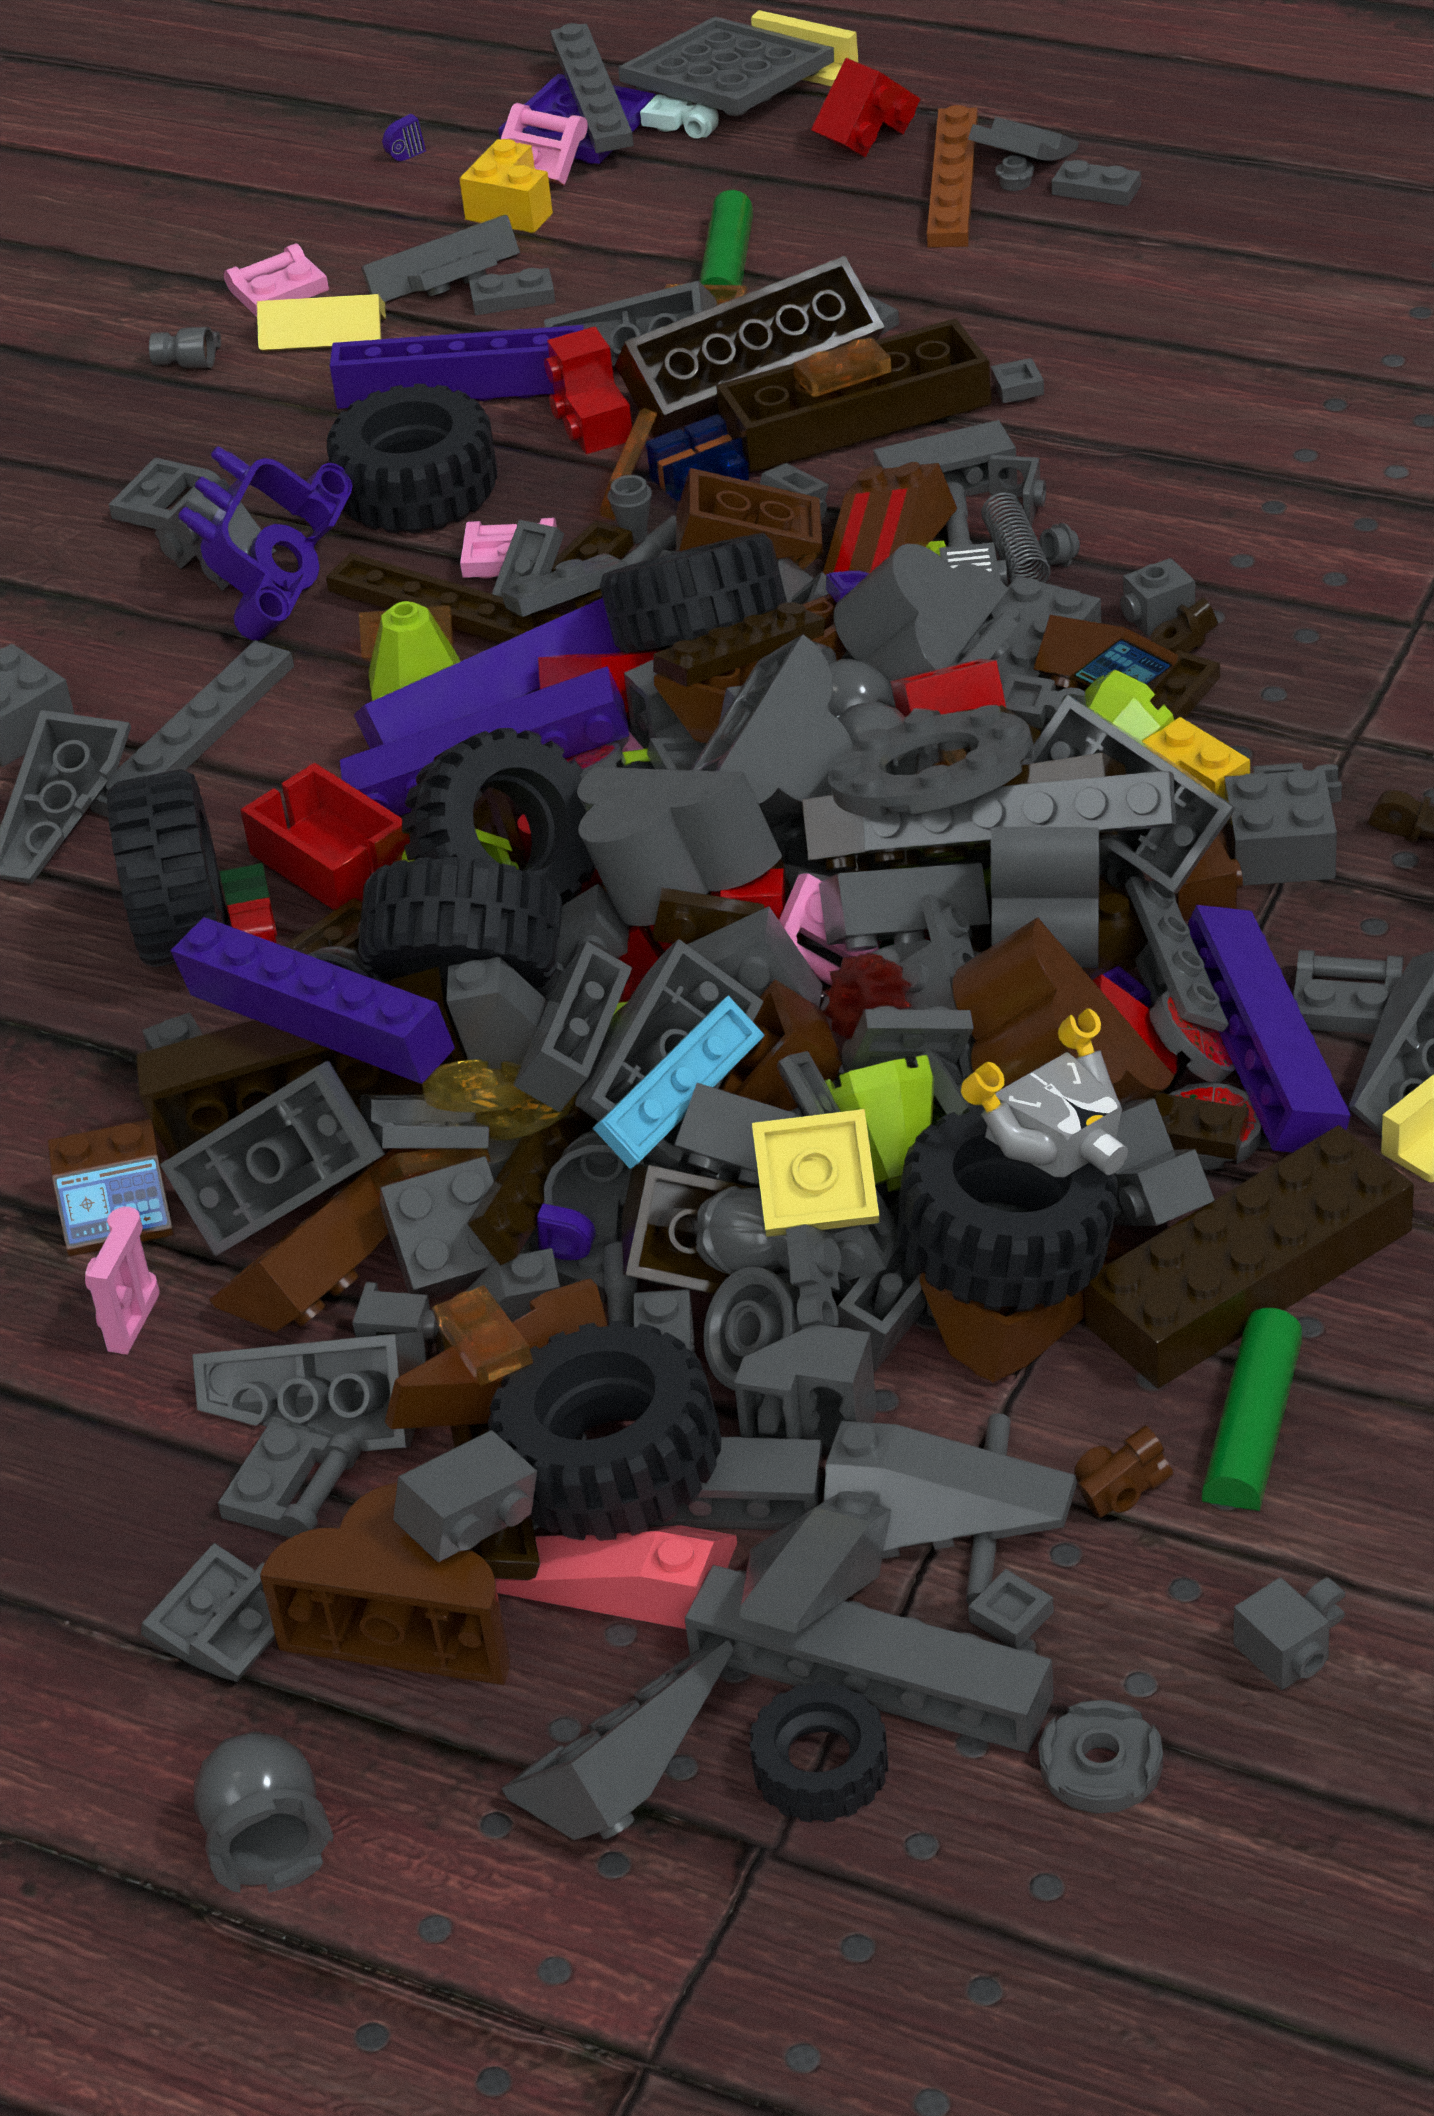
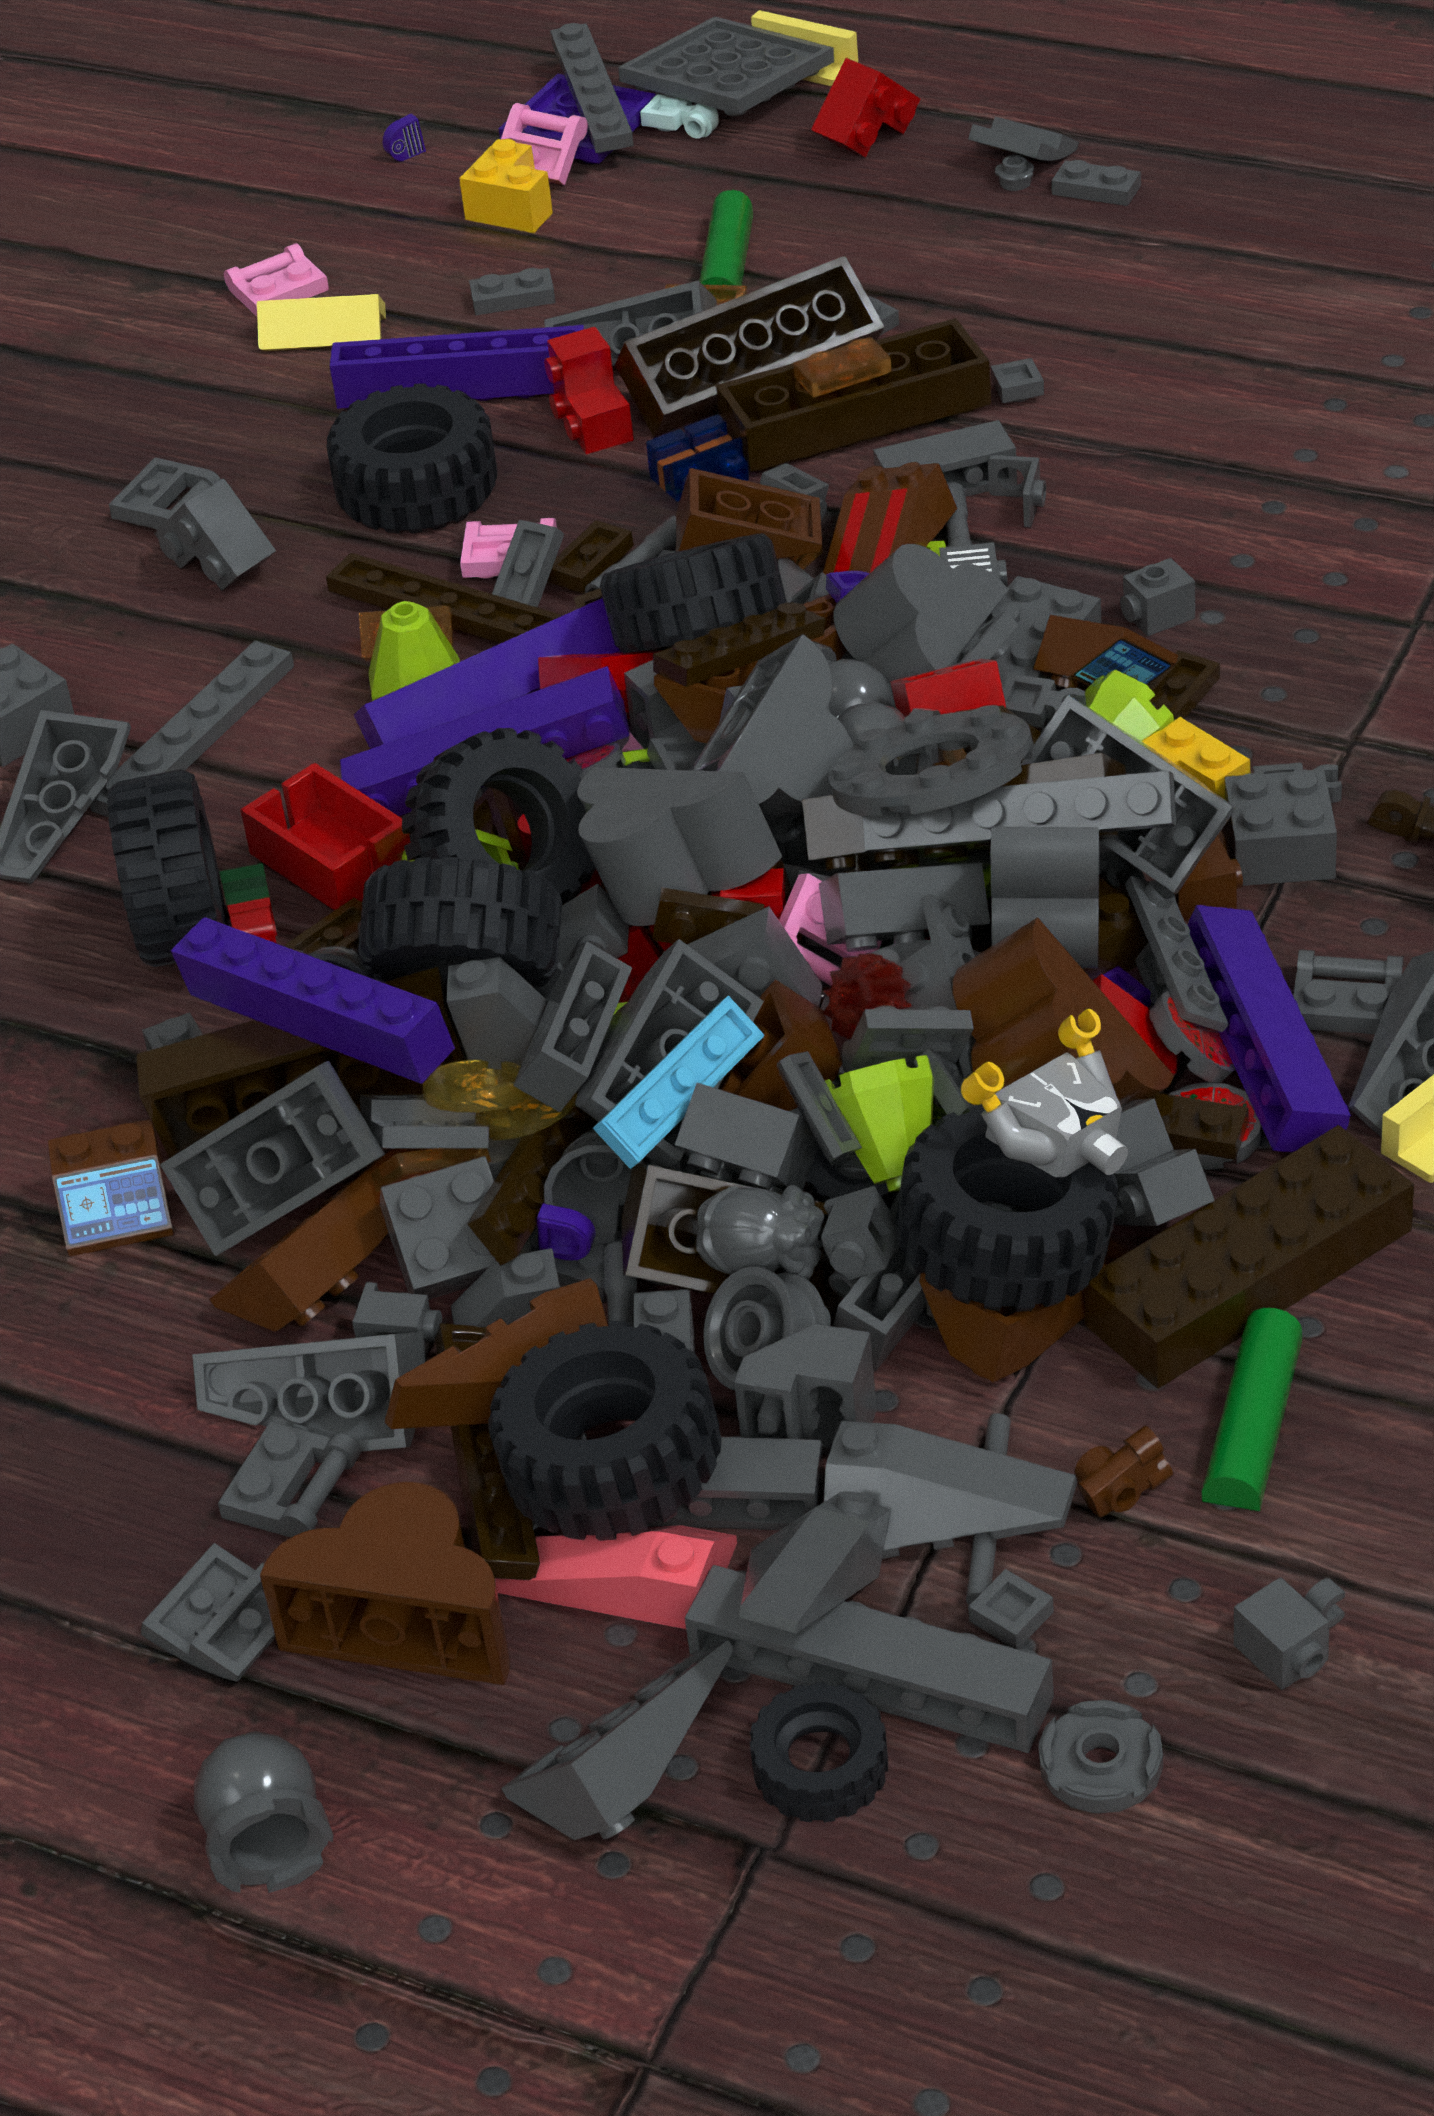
bright pink plate [85,1207,160,1355] -> none
dark grey piece [149,327,221,369] -> none
dark purple piece [178,446,353,641] -> none
dark grey bracket [361,215,520,302] -> none
dark grey brick [393,1430,537,1562] -> none
clear orange plate [432,1285,533,1386] -> none
dark grey hinge [501,553,629,617] -> none
clear orange tile [599,408,657,520] -> none
dark grey cone [608,475,652,544] -> none
light yellow plate [752,1109,879,1237] -> none
dark grey plate [786,1224,841,1327] -> none
dark orange plate [927,105,978,248] -> none
dark grey piece [981,492,1051,583] -> none
dark grey plate [1039,523,1080,567] -> none
dark brown piece [1151,598,1219,653] -> none

